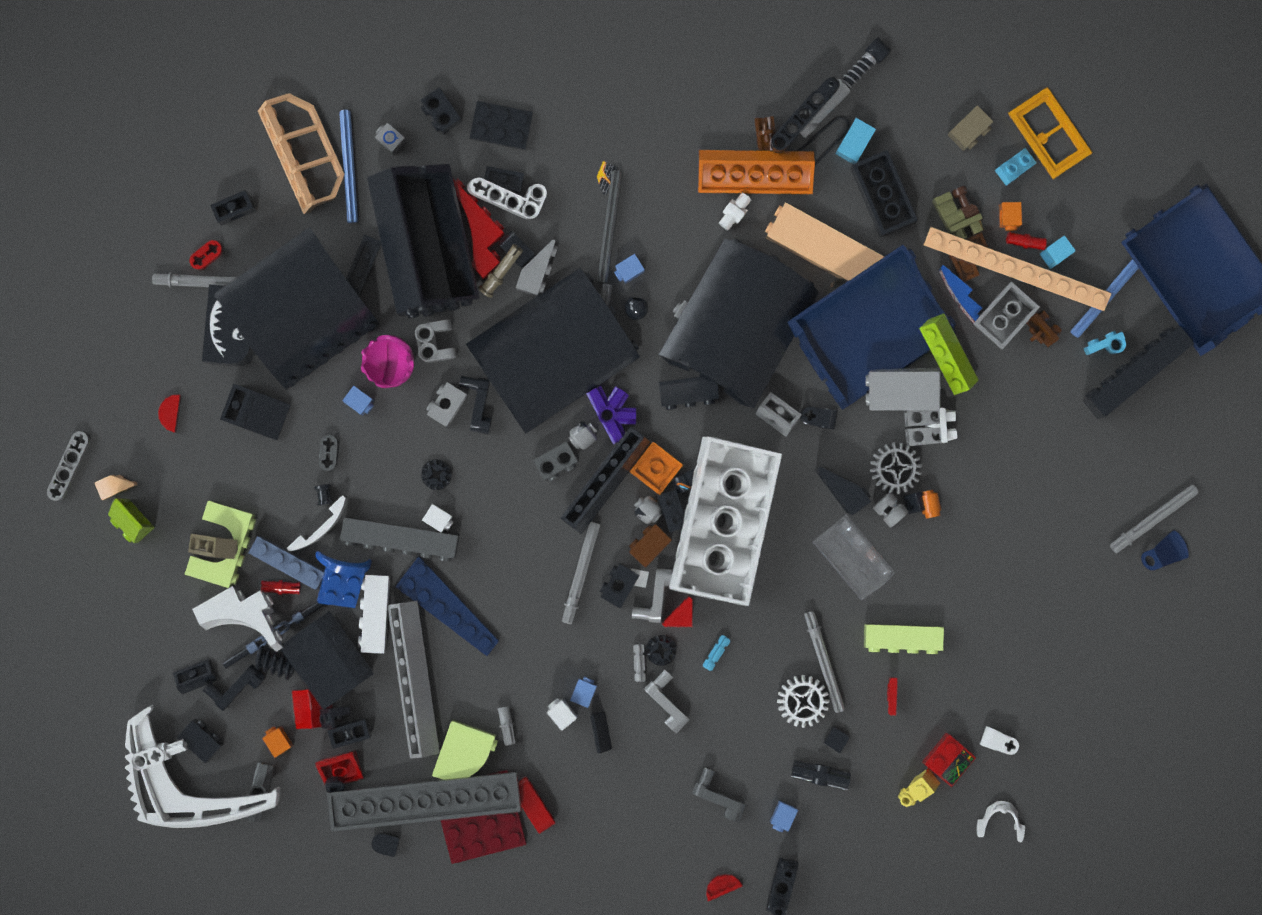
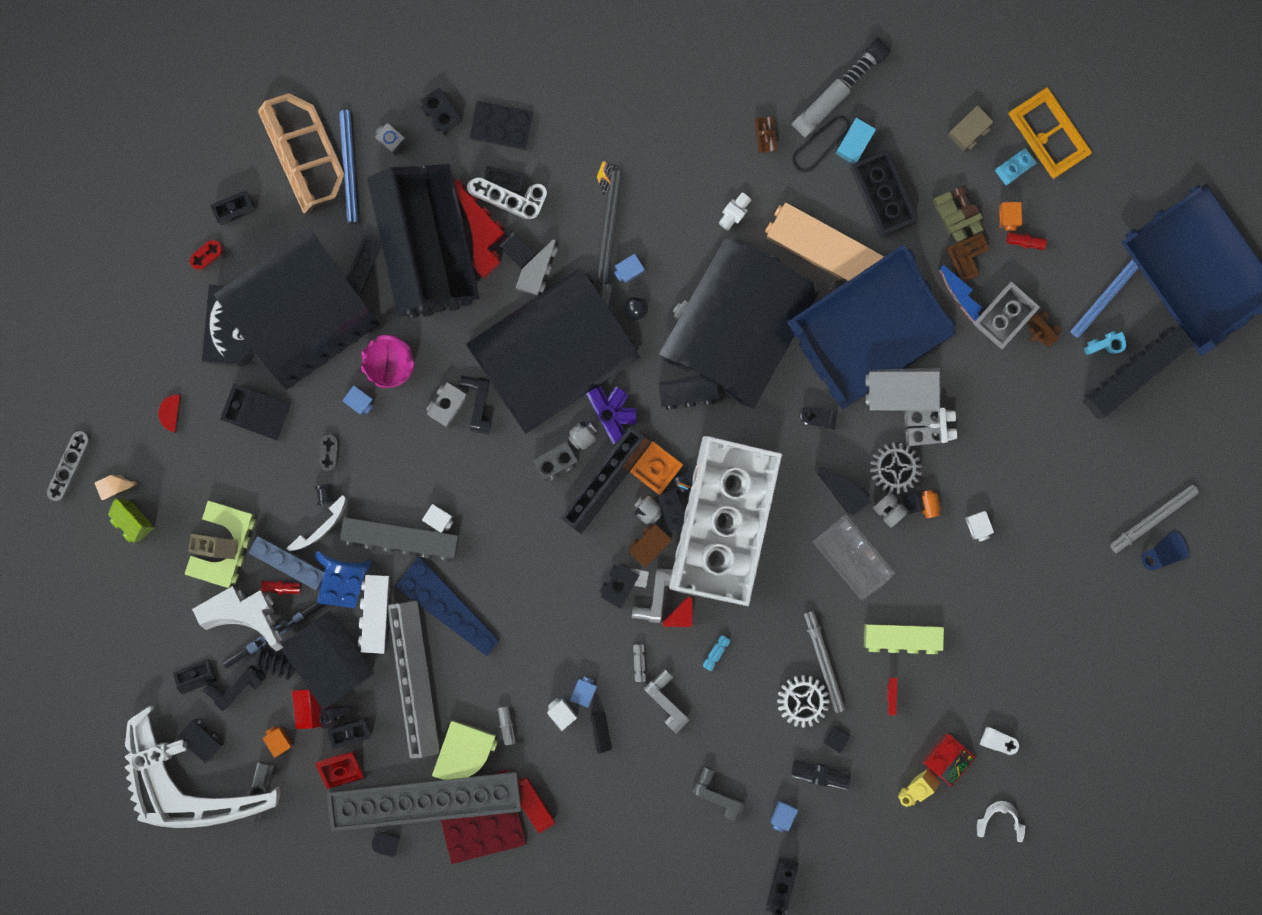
light grey axle [152,272,237,288] -> none
black tile [325,776,345,793] -> none
light grey piece [415,320,457,363] -> none
black gear [421,459,452,490] -> none
dark tan pin [478,244,523,298] -> none
light grey axle [562,522,600,624] -> none
black gear [646,635,676,666] -> none
orange arch [698,150,815,194] -> none
red tile [706,874,743,902] -> none
light grey brick [756,392,801,437] -> none
black piece [770,77,840,153] -> none
lime brick [919,314,979,395] -> none
light nougat plate [923,226,1112,311] -> none
medium azure panel [1040,236,1076,269] -> none
none -> white brick [965,511,994,542]

